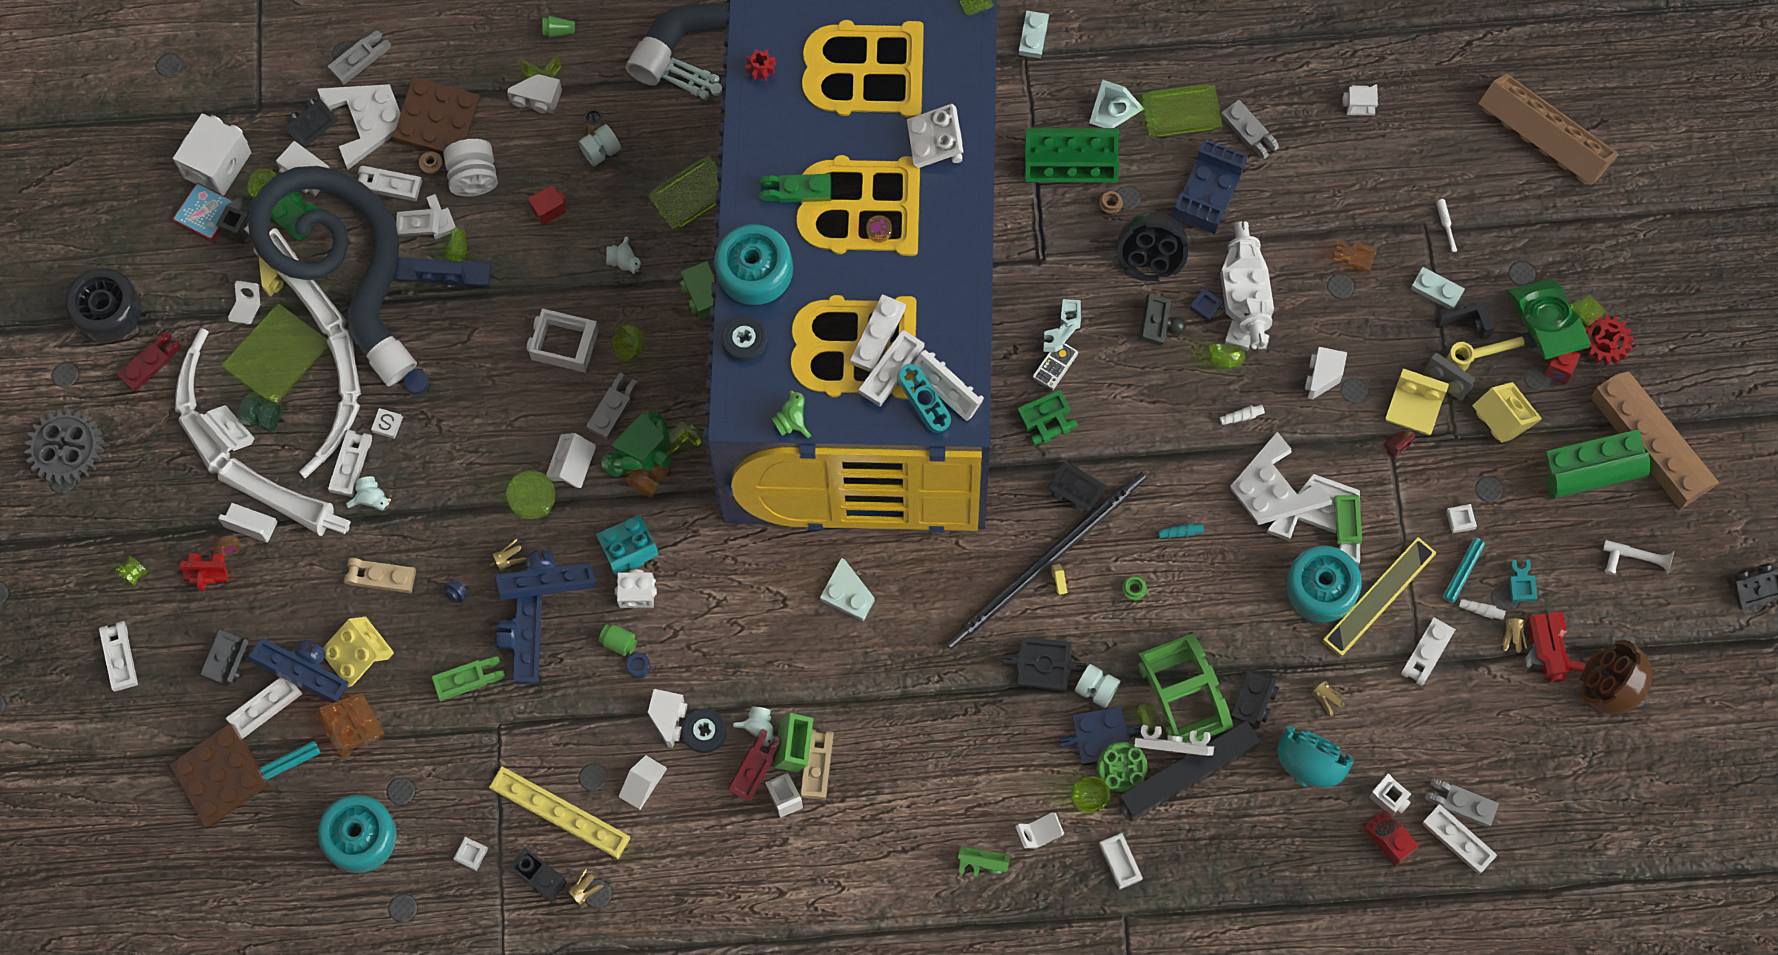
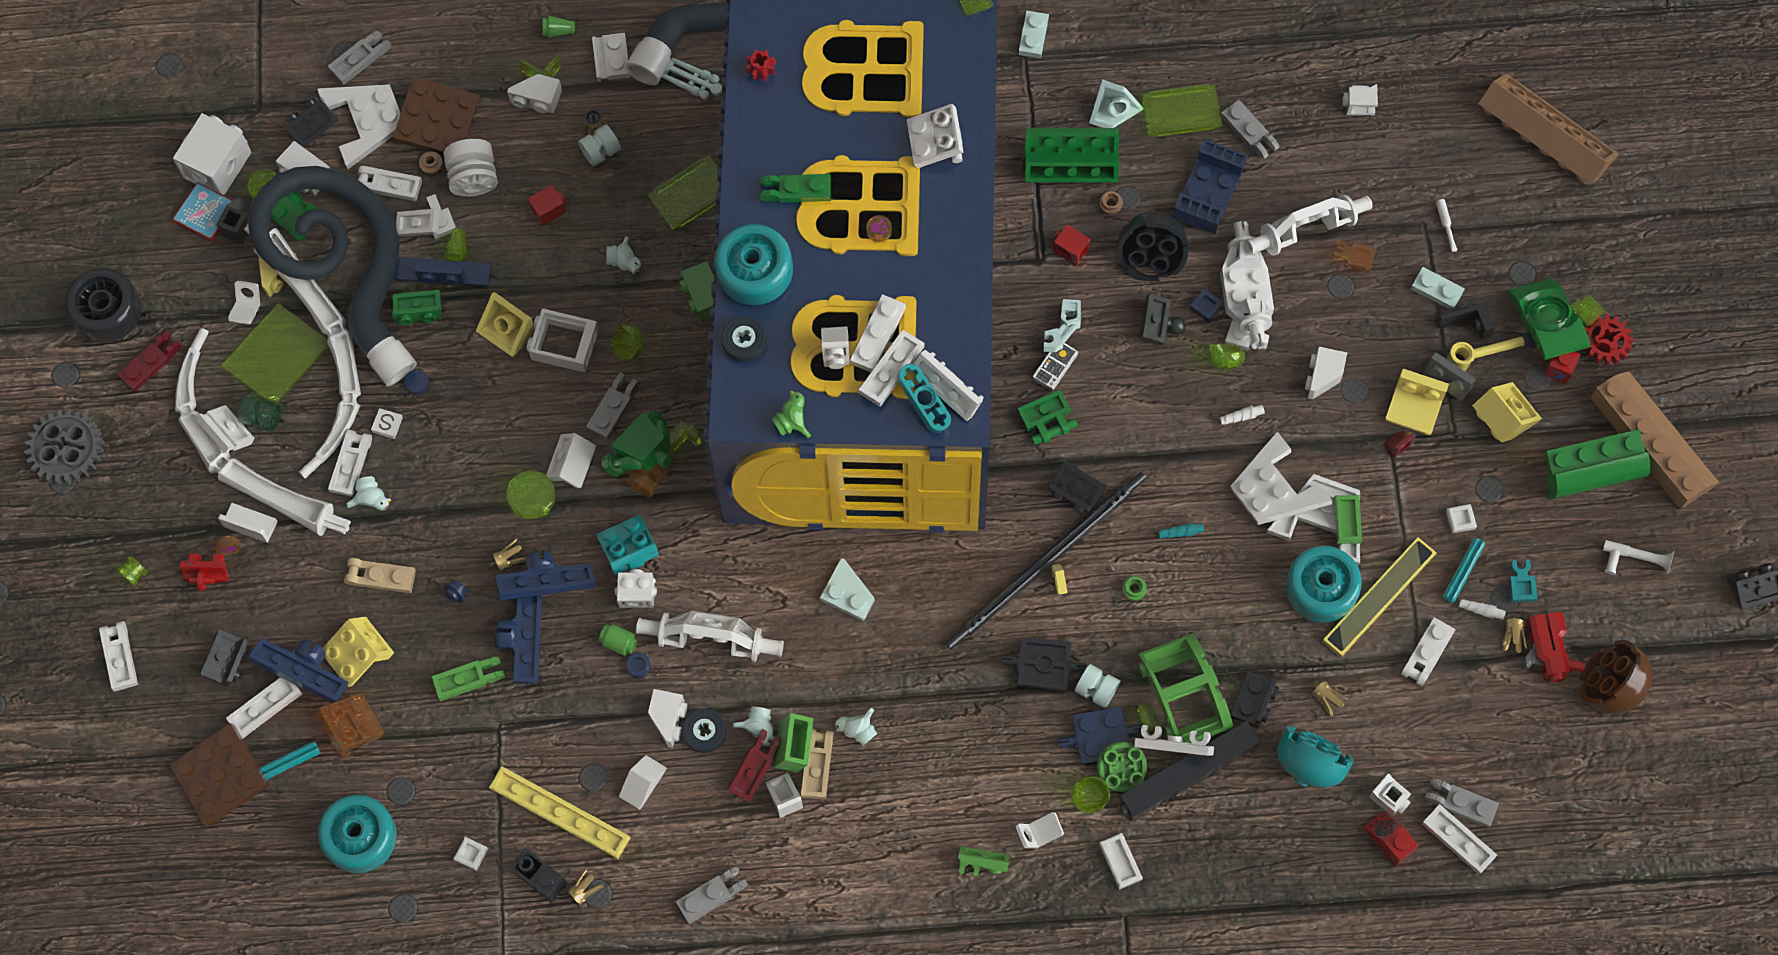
none -> green bracket [392,290,442,325]
none -> light yellow slope [476,292,535,357]
none -> white plate [592,33,630,81]
none -> white plate [636,611,784,662]
none -> light grey hinge [676,866,748,924]
none -> white slope [821,327,850,369]
none -> light aqua animal [835,708,877,746]
none -> red brick [1052,224,1091,266]
none -> white plate [1245,195,1372,255]

